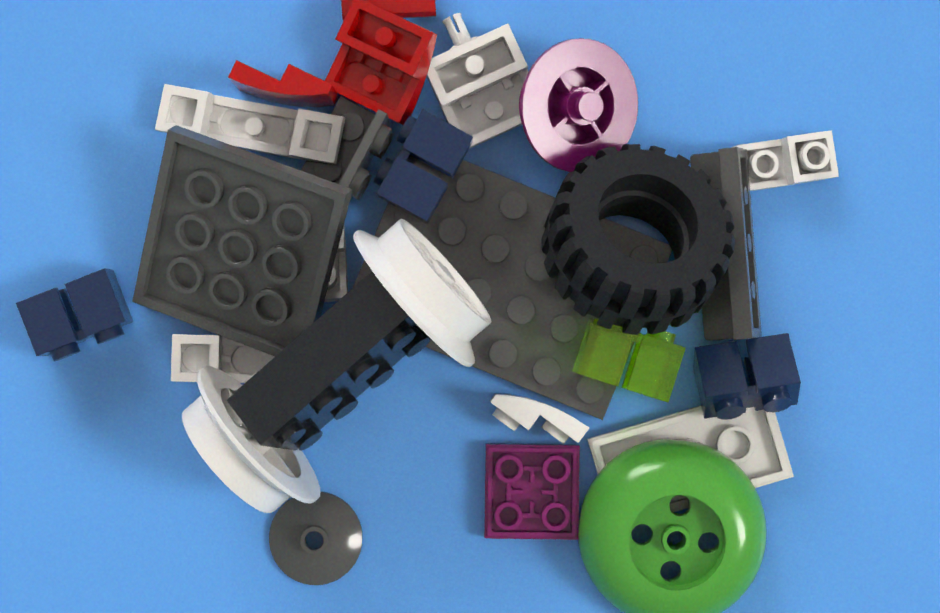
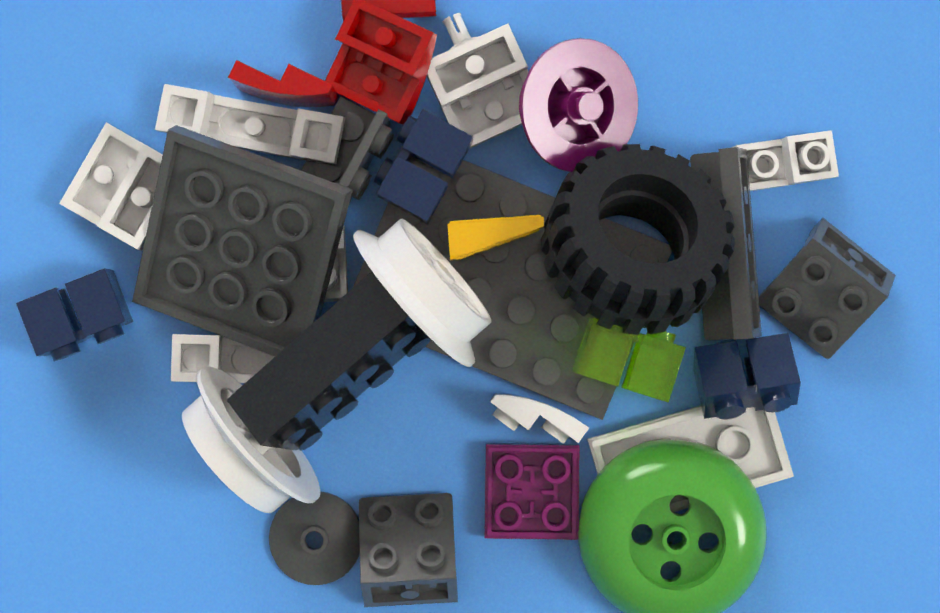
none -> white plate [59,122,163,251]
none -> dark grey bracket [359,493,458,607]
none -> yellow slope [447,215,544,261]
none -> dark grey bracket [759,218,896,359]

